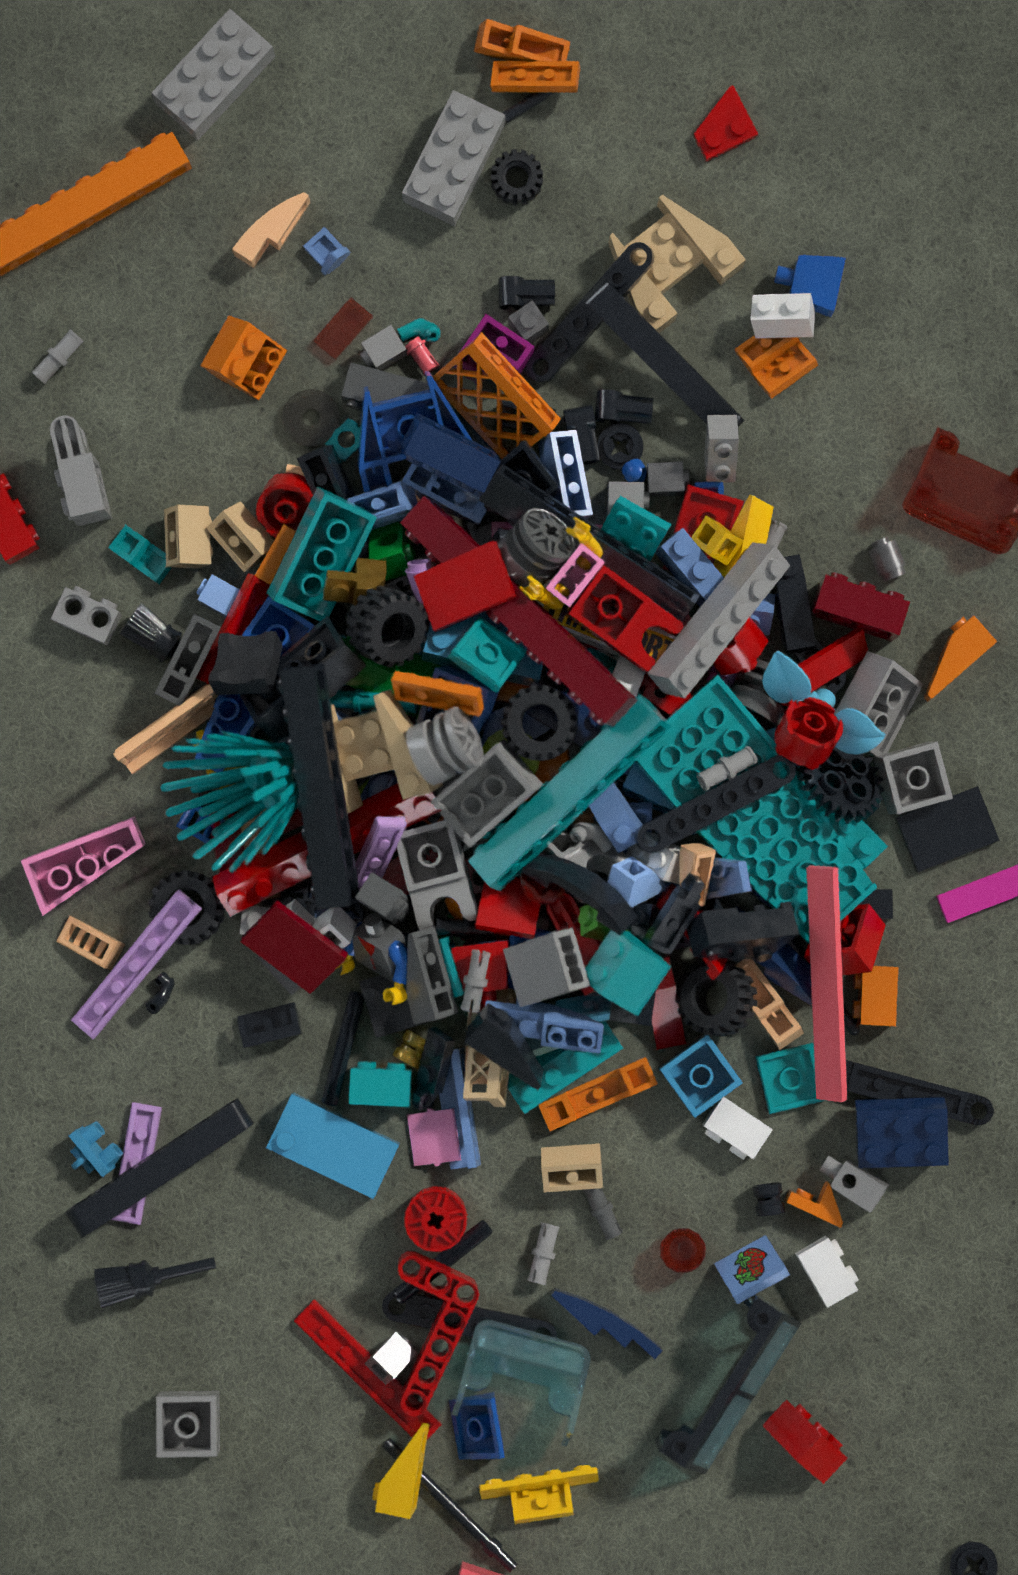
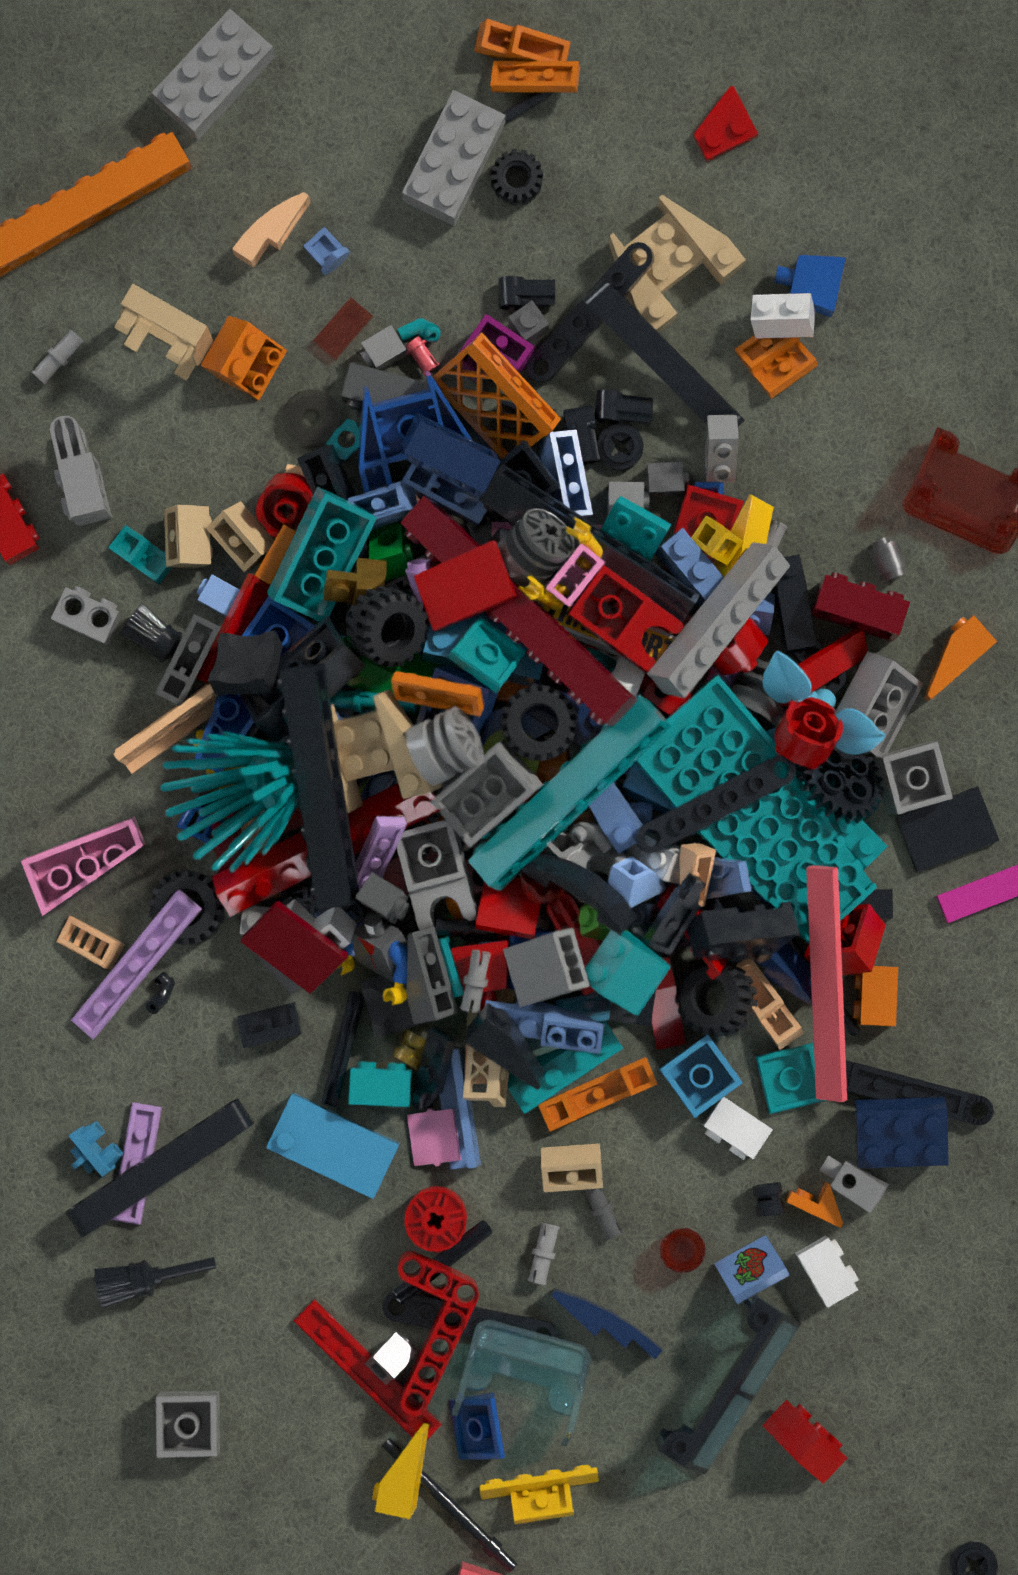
blue hinge [622,459,647,482] -> none
light grey pin [696,746,757,791] -> none
none -> tan piece [114,284,214,381]

